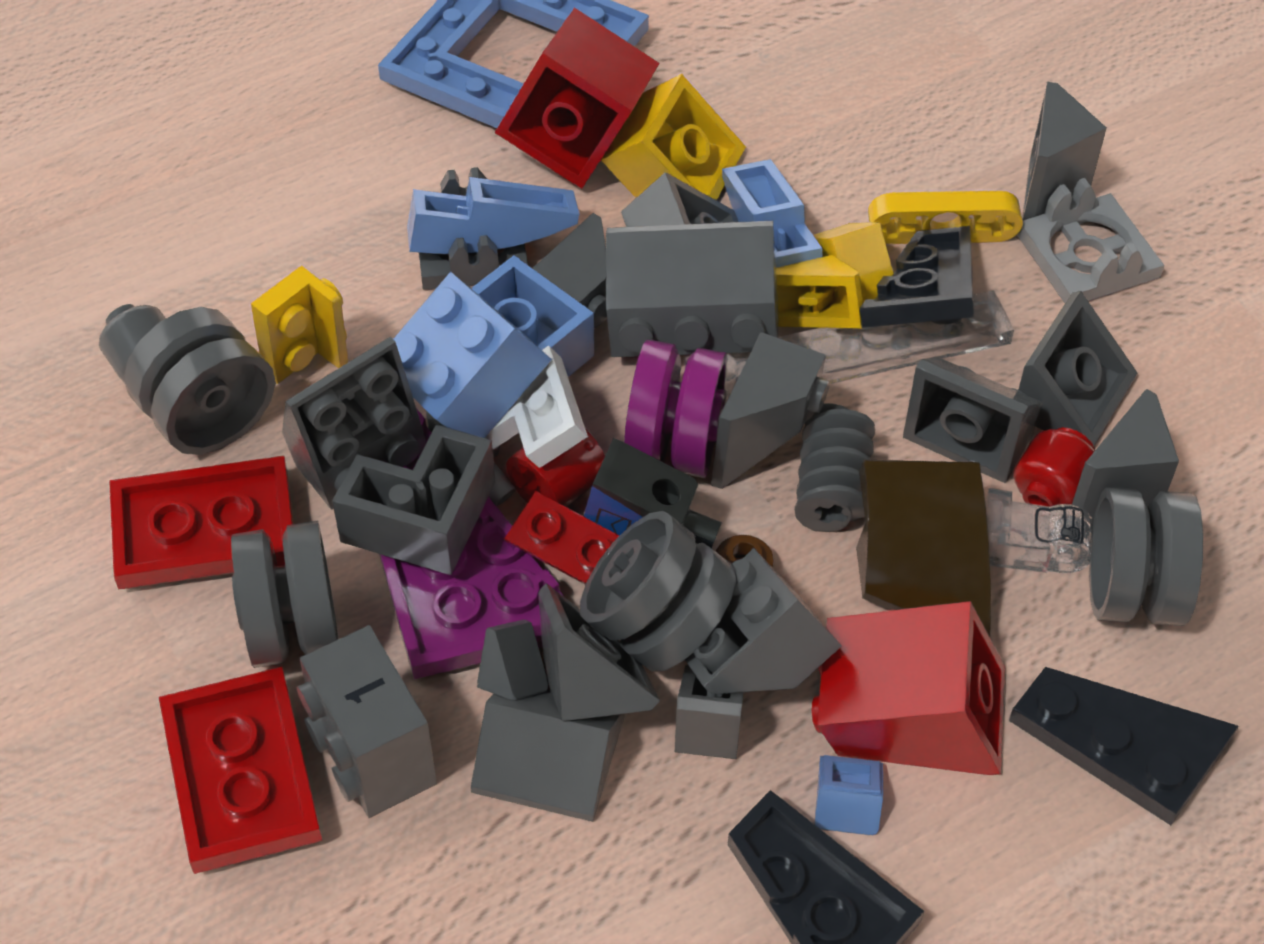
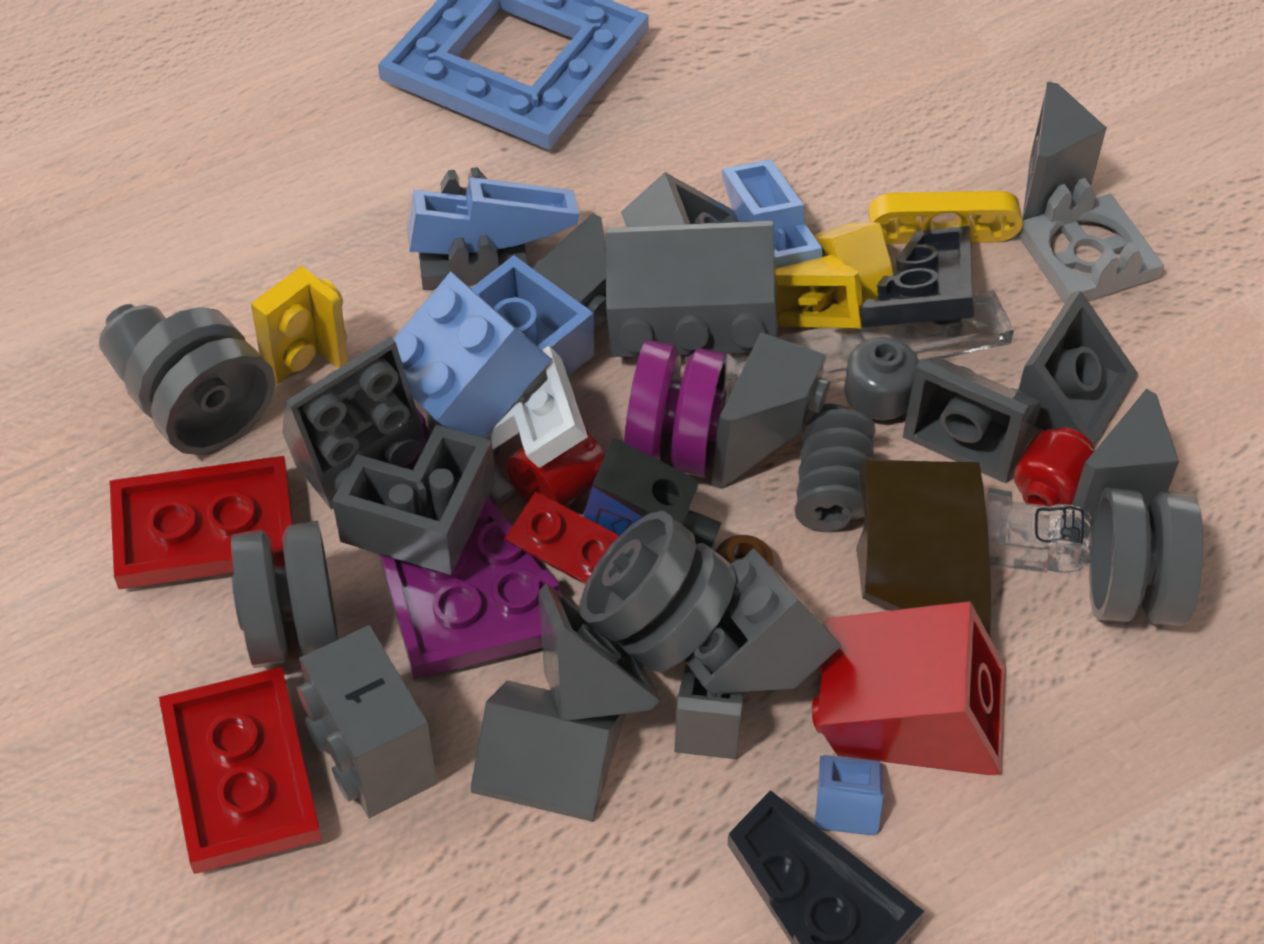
dark grey slope [477,619,548,701] -> none
red slope [495,7,660,189] -> none
yellow slope [601,74,746,200] -> none
black wing [1009,667,1239,826] -> none
none -> dark grey head [844,337,919,420]

